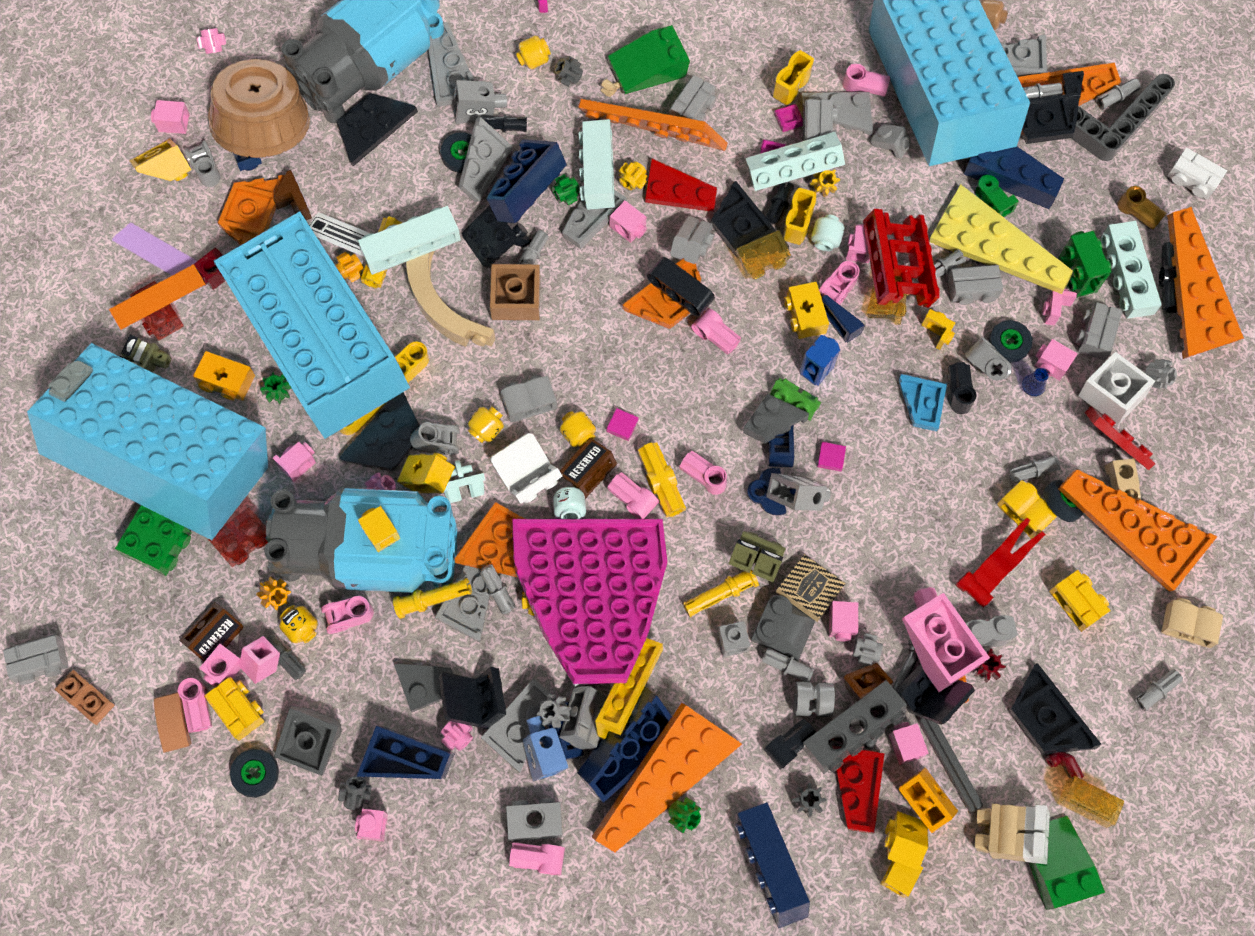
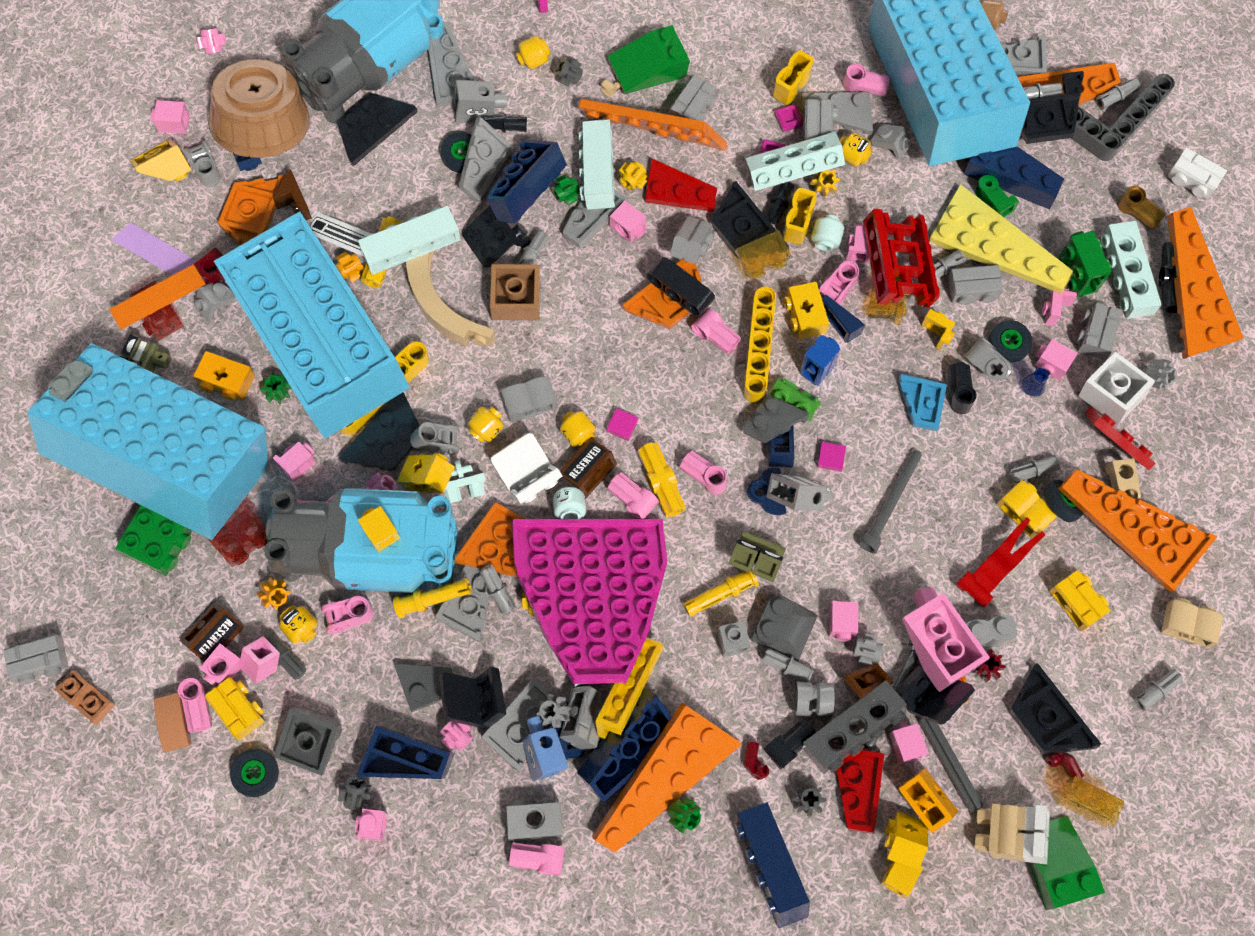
tile [776,554,846,622] -> none
none -> light grey bracket [194,280,236,320]
none -> yellow beam [743,287,776,403]
none -> dark red arm [743,742,769,780]
none -> yellow head [840,132,873,167]
none -> dark grey piece [859,450,922,554]

